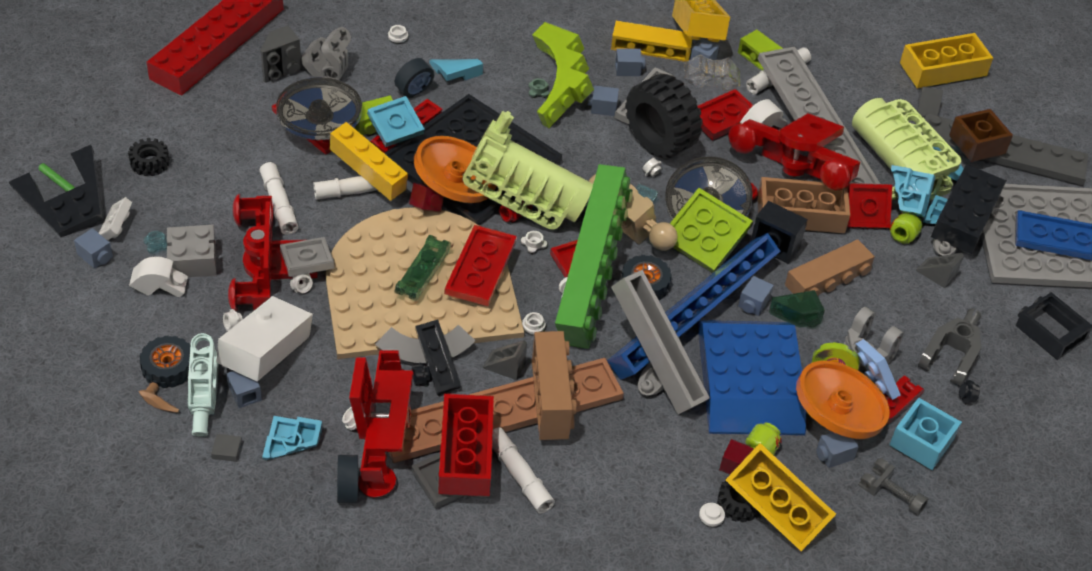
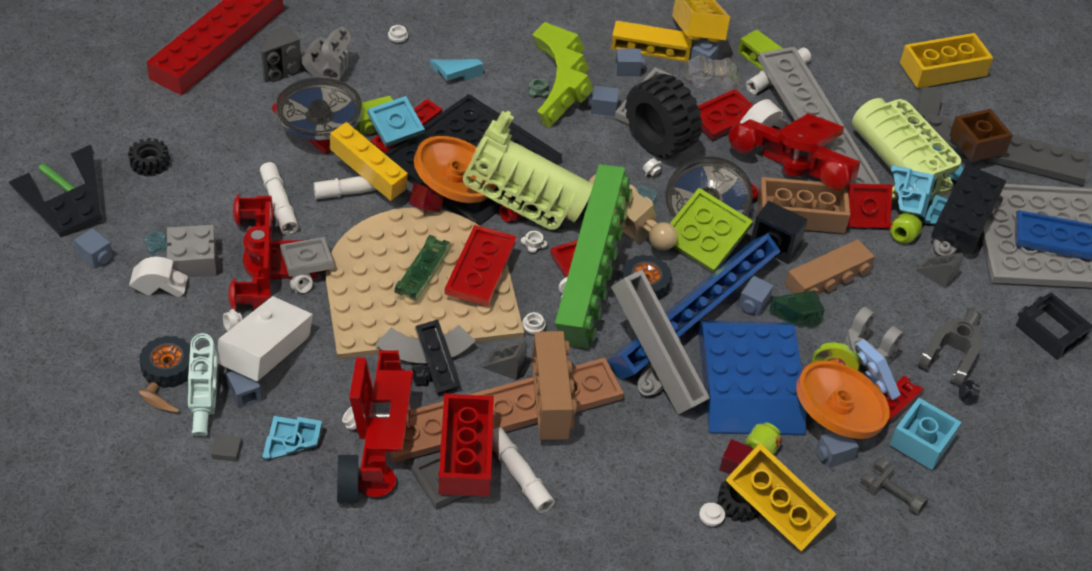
white plate [99,197,132,240] -> none
black wheel [394,58,435,98] -> none

